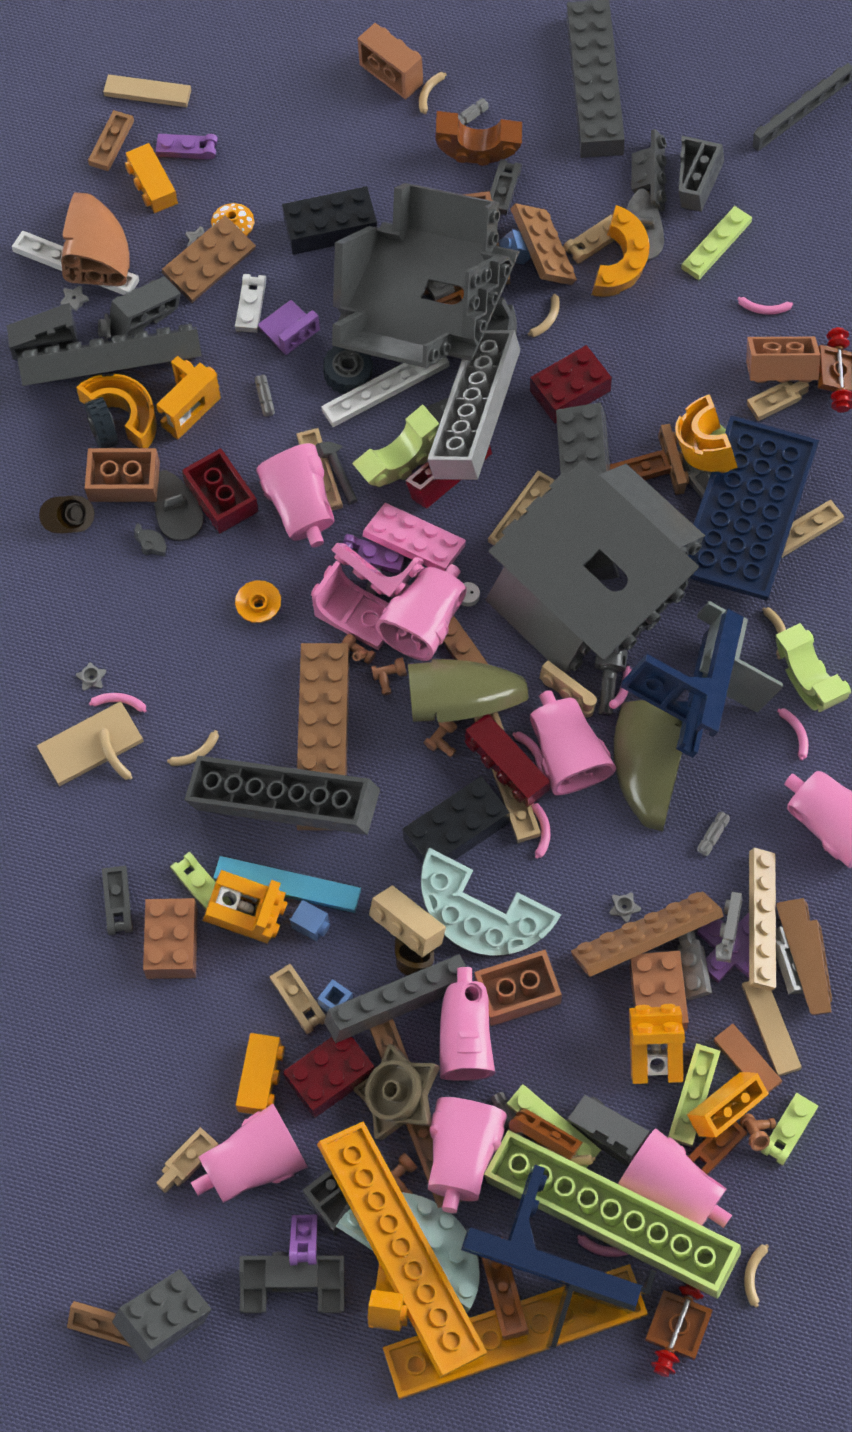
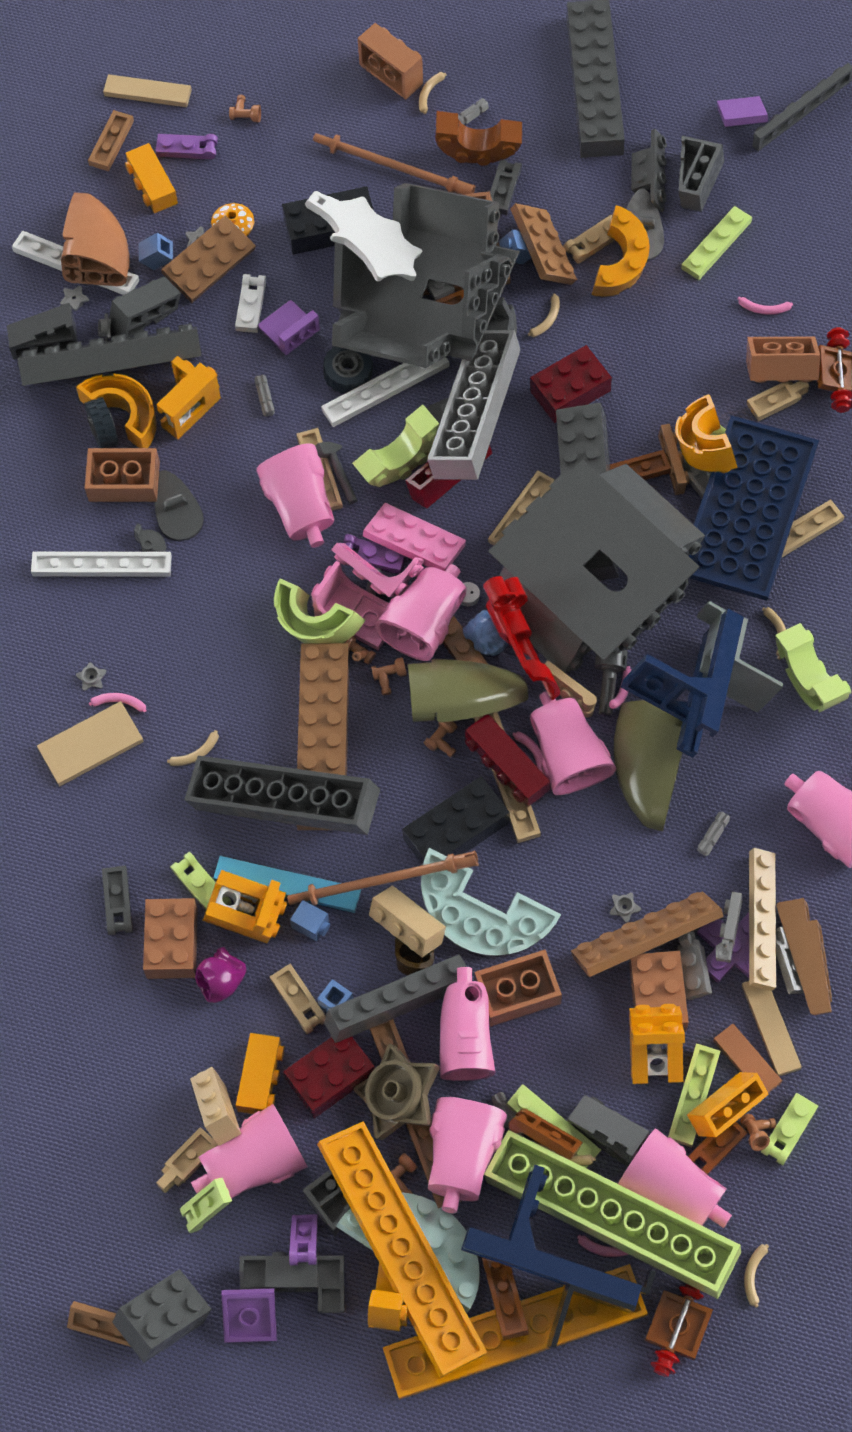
dark brown piece [39,495,95,534] -> none
tan piece [100,728,133,780] -> none
dark red brick [182,448,259,534] -> none
light orange dish [235,580,281,623] -> none
bright pink piece [531,803,551,859] -> none
bright pink piece [777,708,808,761] -> none
none -> white plate [31,552,172,577]
none -> medium blue brick [138,233,173,270]
none -> yellowish green plate [180,1178,232,1233]
none -> tan brick [190,1067,241,1146]
none -> magenta piece [195,947,246,1003]
none -> medium lavender tile [221,1288,277,1343]
none -> nougat piece [229,95,261,122]
none -> yellowish green brick [274,579,365,643]
none -> nougat bar [287,850,479,906]
none -> white animal [305,191,422,281]
none -> nougat bar [313,133,476,195]
none -> medium blue hair [463,610,509,656]
none -> red panel [483,576,560,700]
none -> medium lavender tile [717,96,768,127]

